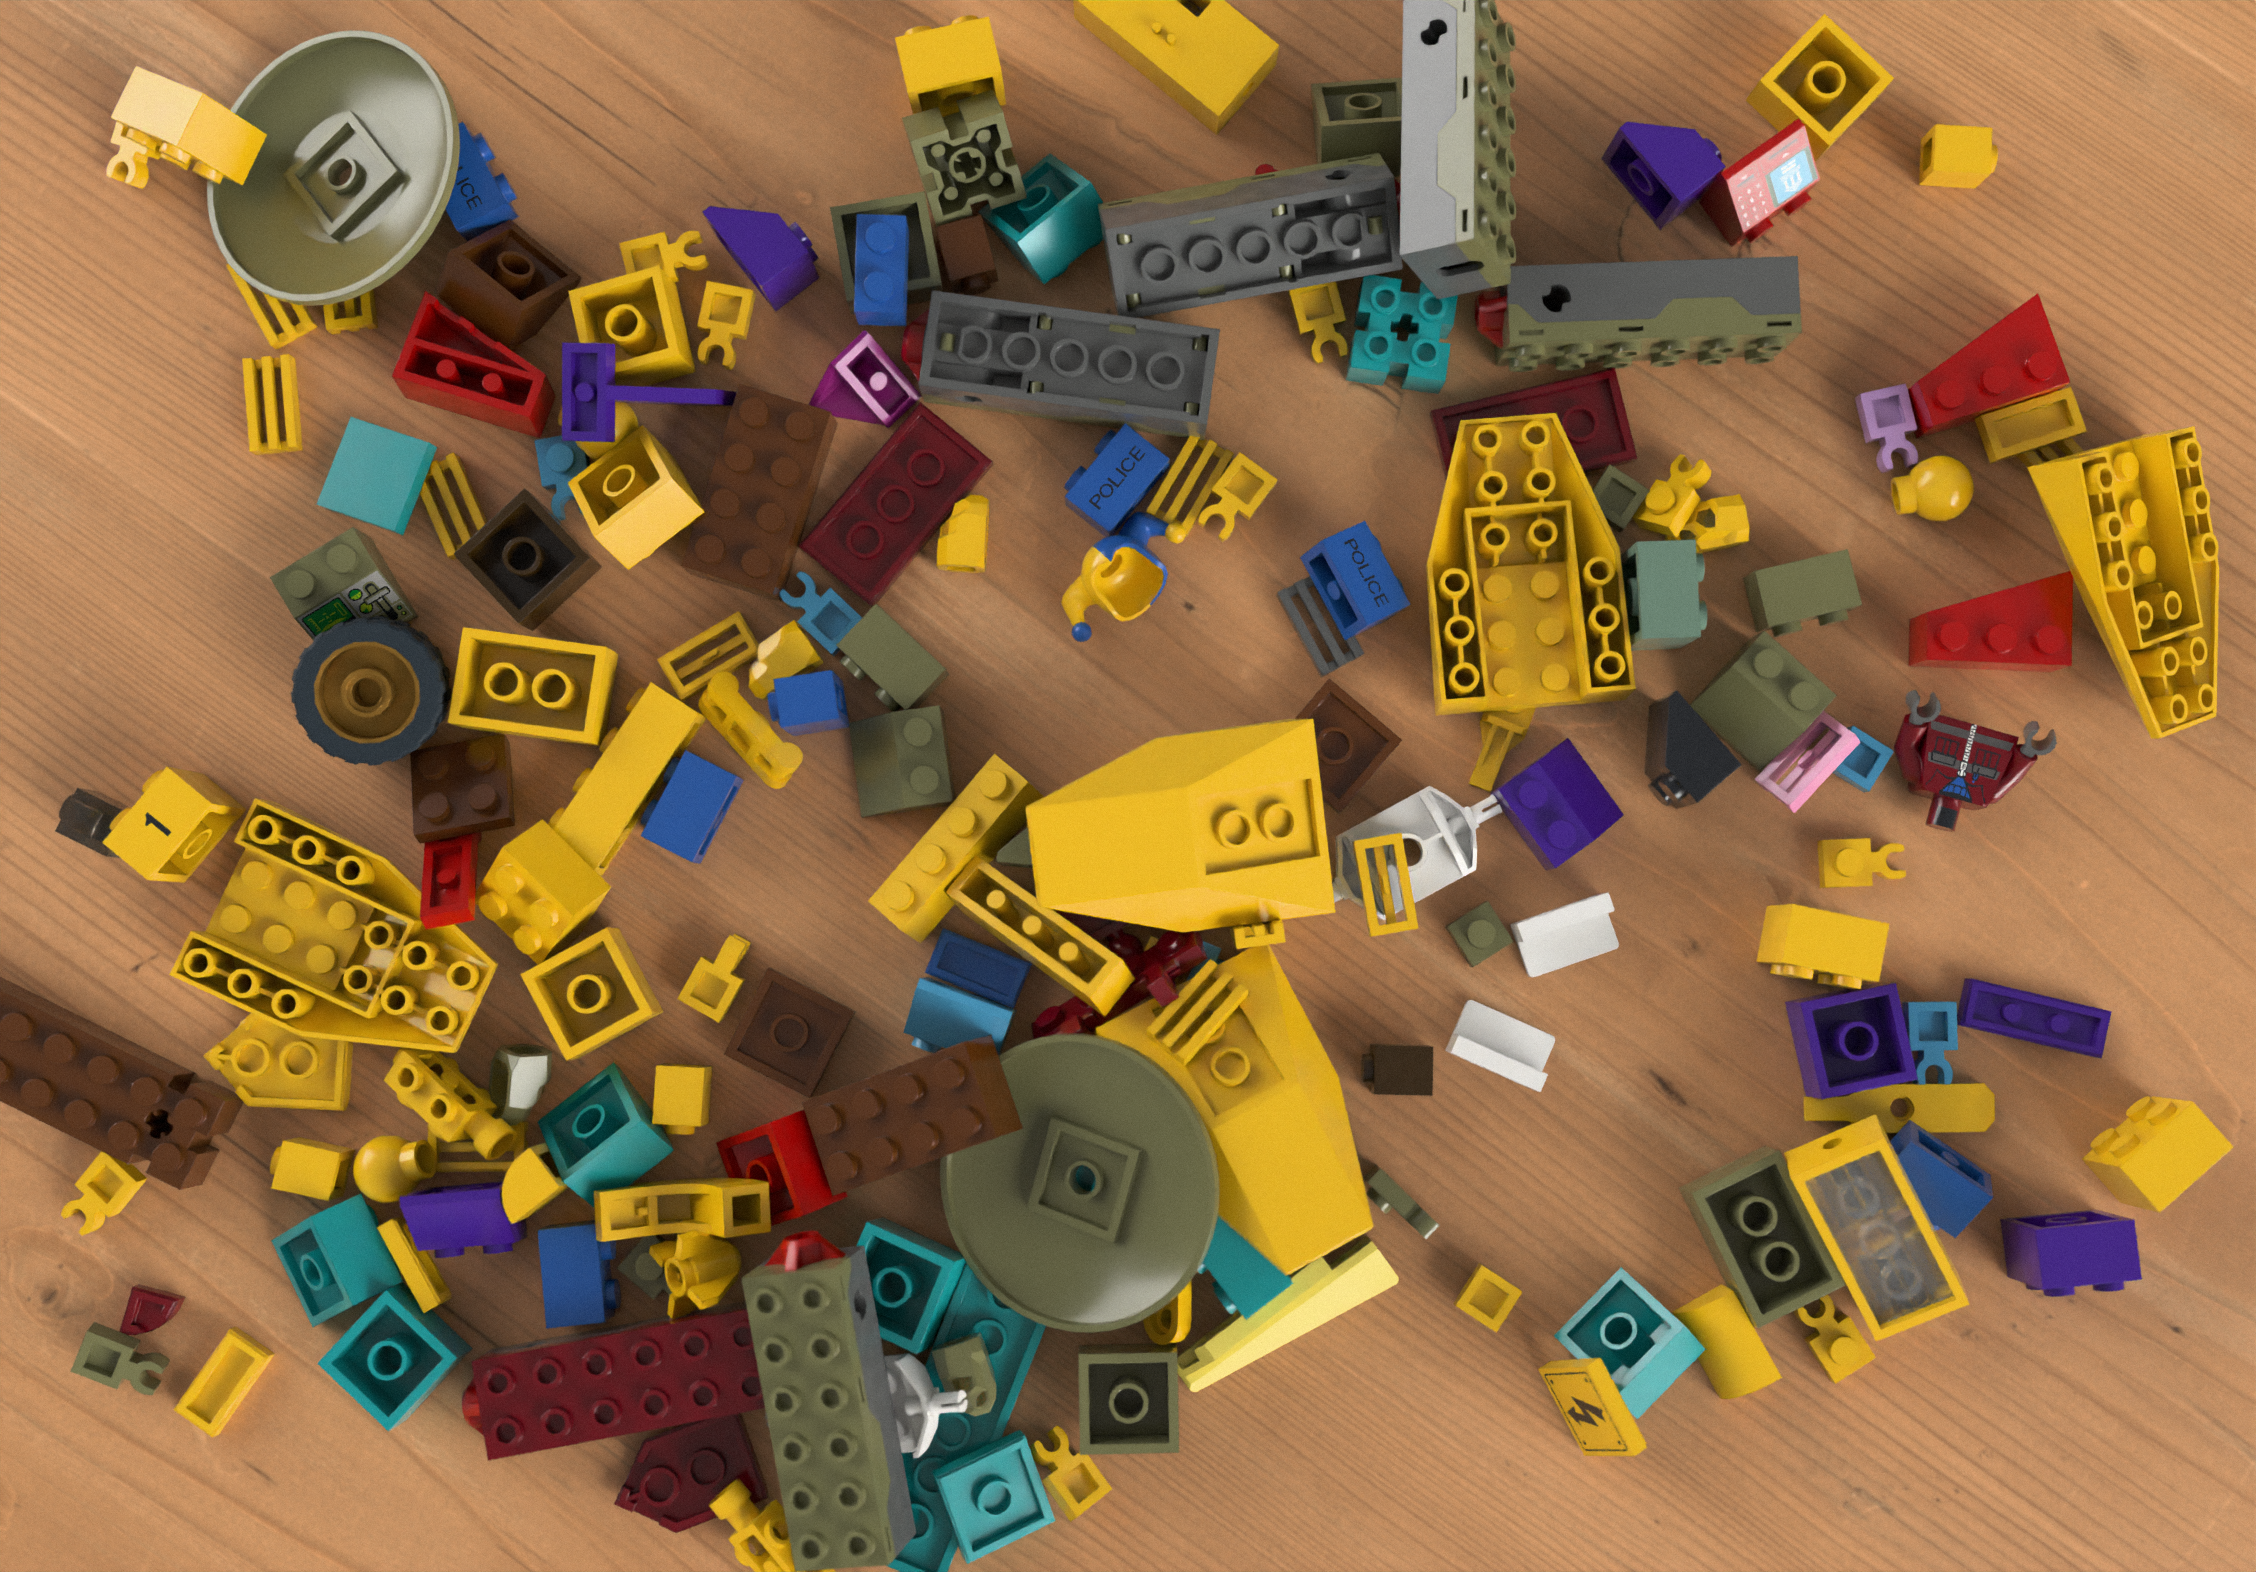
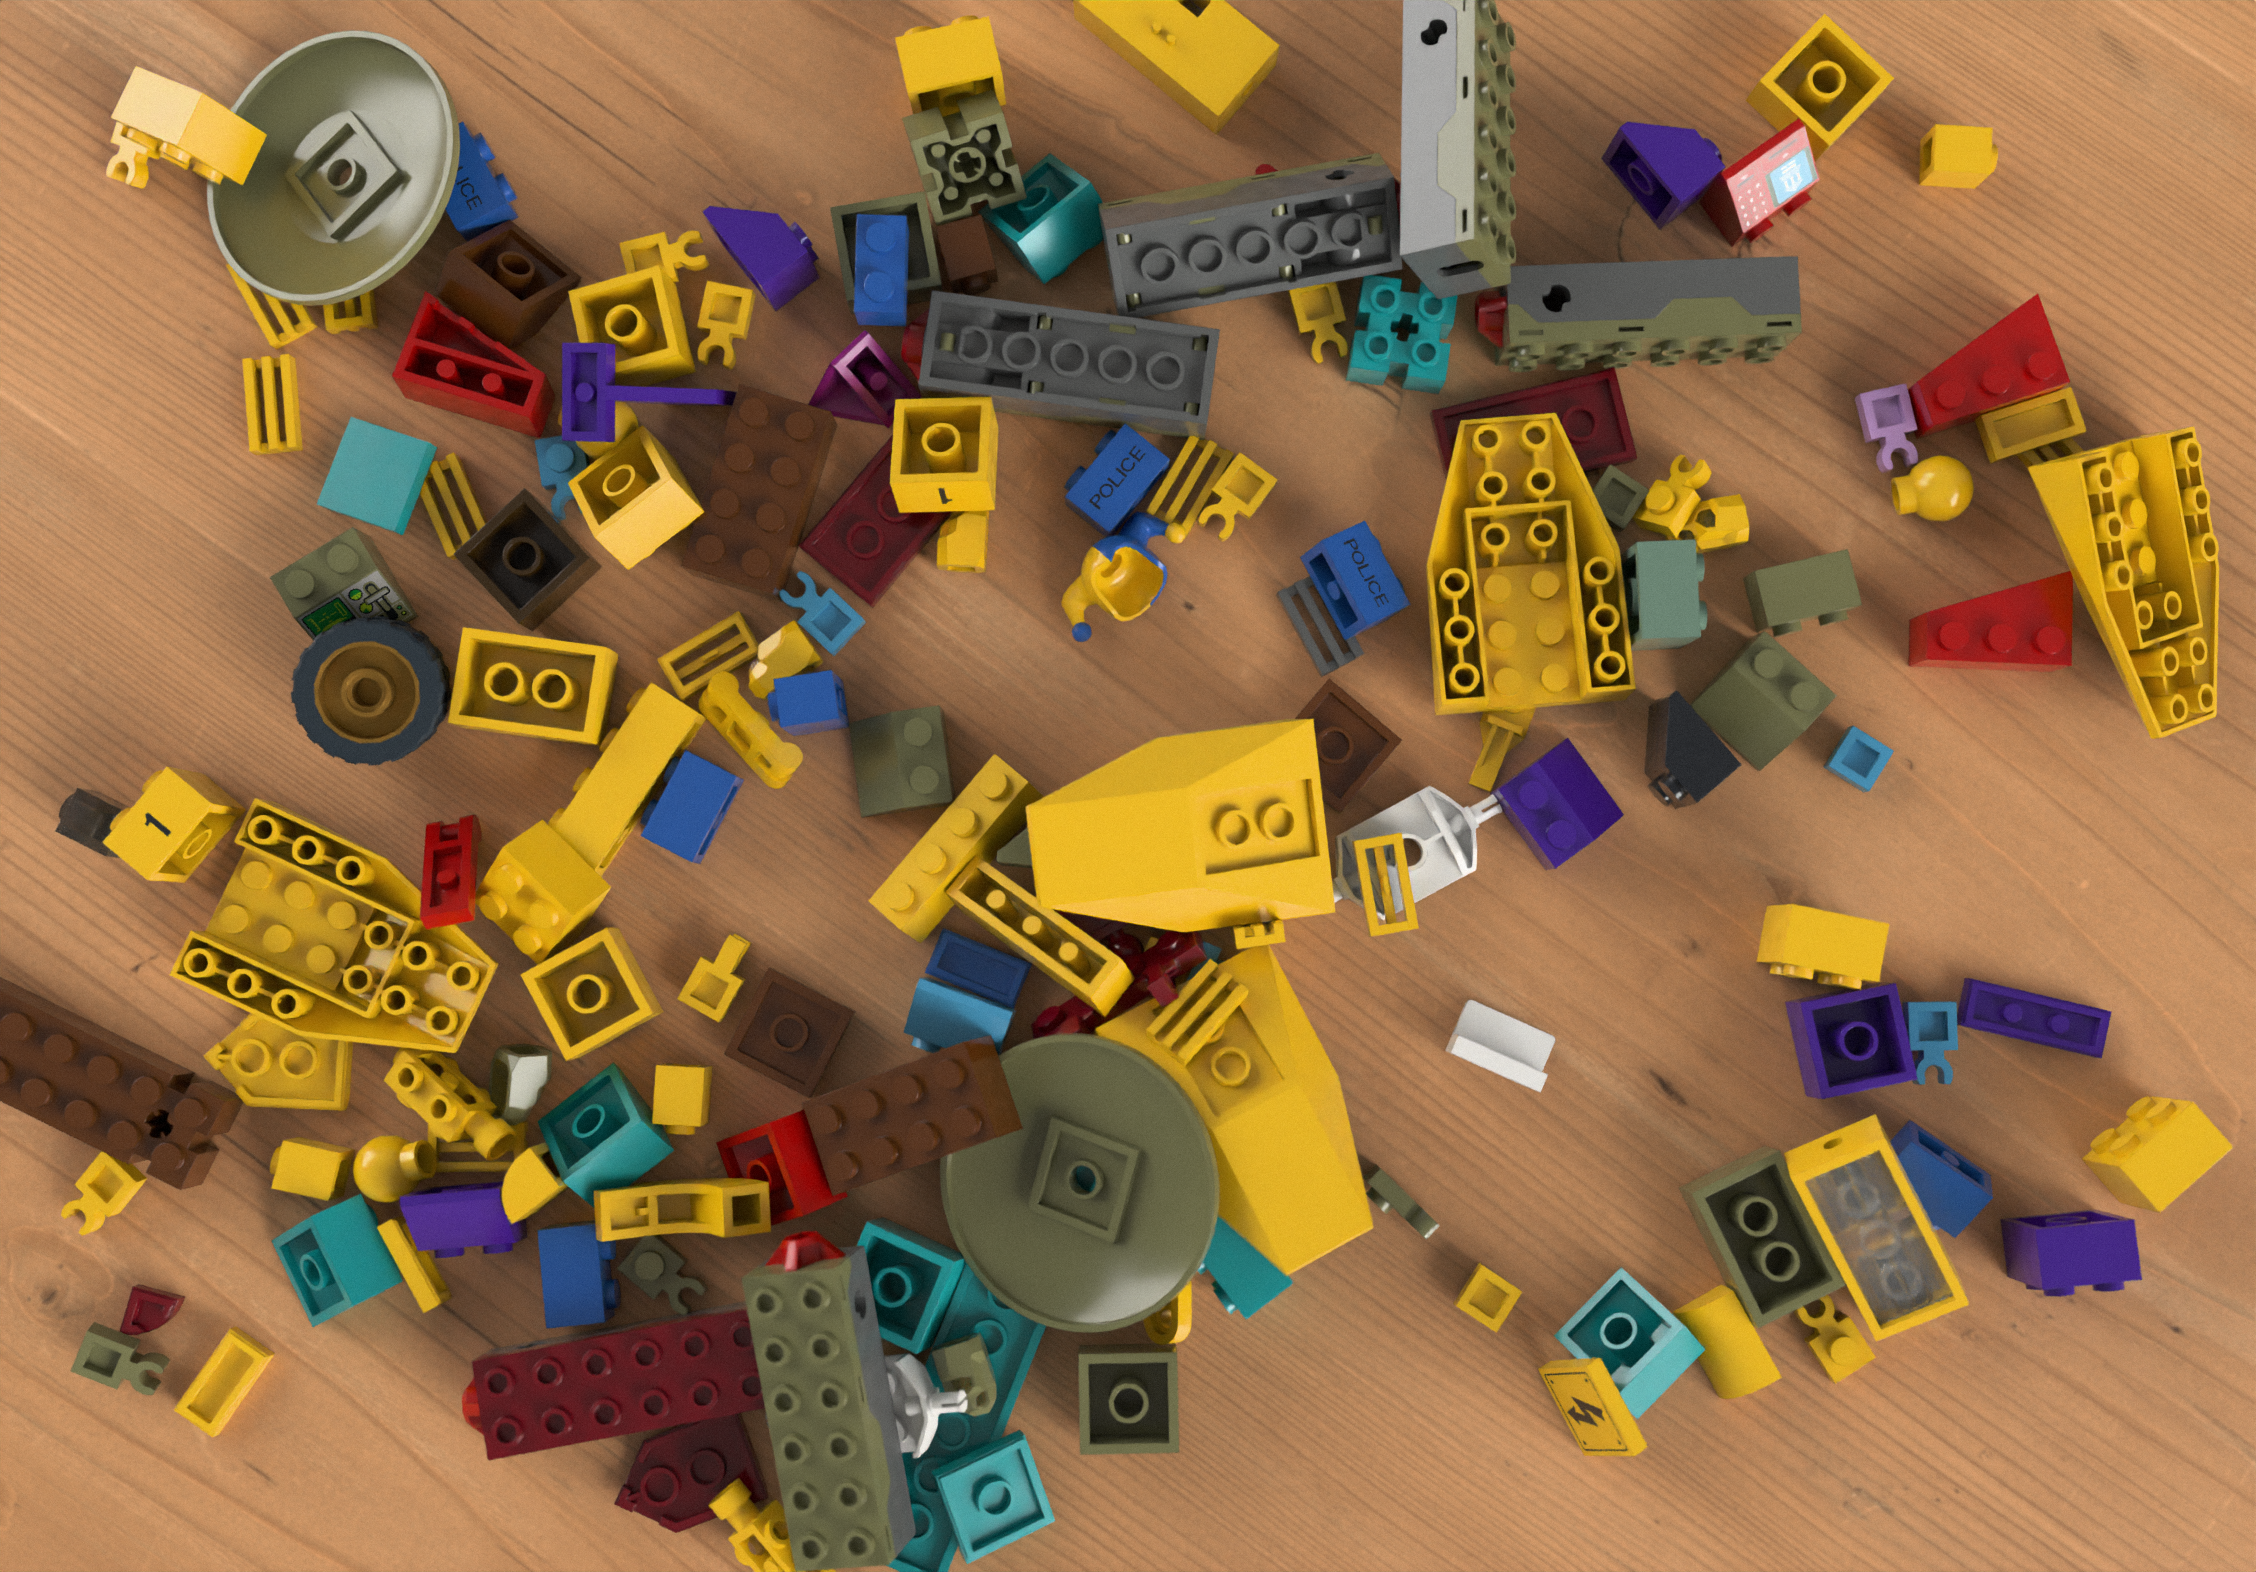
teal brick [317,1282,473,1432] -> none
reddish brown plate [410,734,515,843] -> none
yellow brick [649,1230,742,1319] -> none
olive brick [837,604,949,712] -> none
yellow plate [1029,1426,1112,1522] -> none
light yellow wedge [1177,1236,1399,1392] -> none
olive slope [1311,78,1402,177] -> none
dark brown brick [1361,1044,1433,1096] -> none
olive plate [1445,901,1514,967] -> none
white panel [1510,892,1619,977] -> none
bright pink tile [1755,711,1860,813] -> none
yellow piece [1803,1083,1995,1133] -> none
yellow plate [1817,838,1906,888] -> none
dark red torso [1894,690,2057,832] -> none
none -> yellow brick [890,397,999,513]

